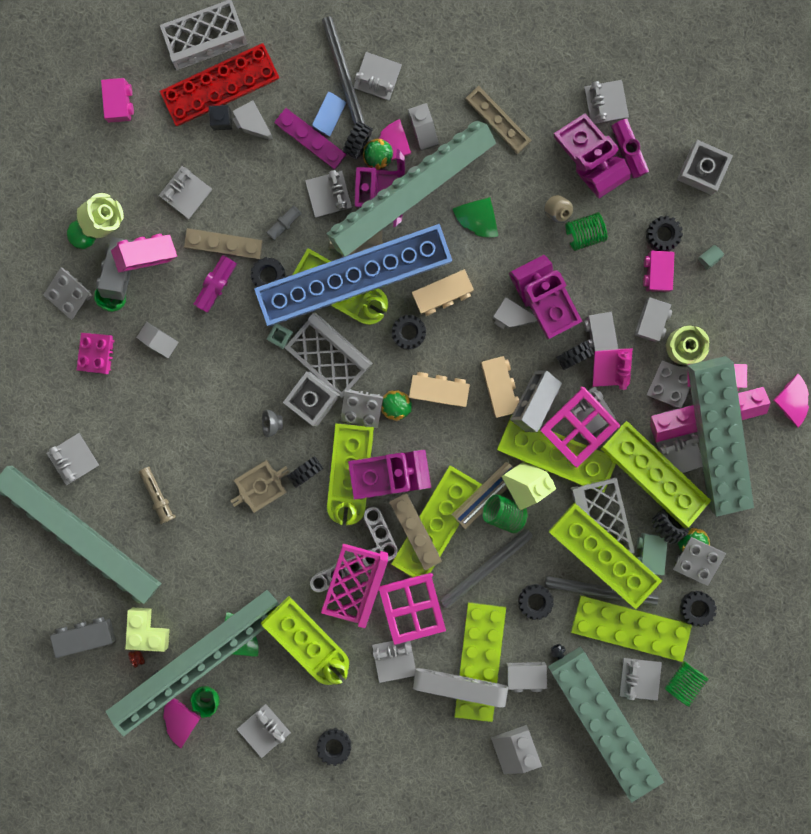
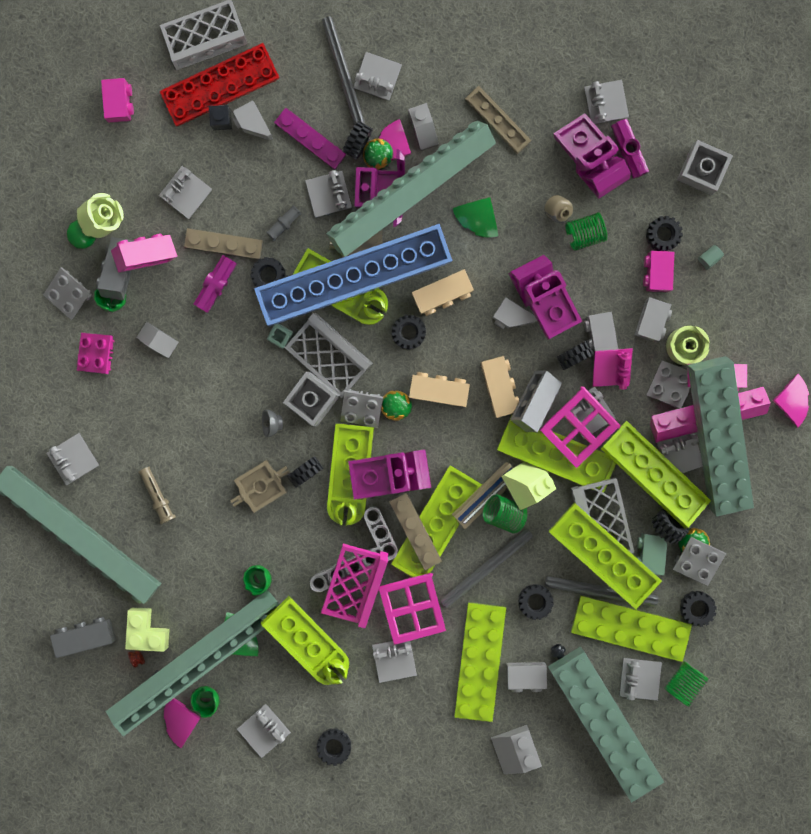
medium blue slope [312,91,346,137] -> none
light grey beam [413,668,508,707] -> none
none -> green hair [243,565,272,596]

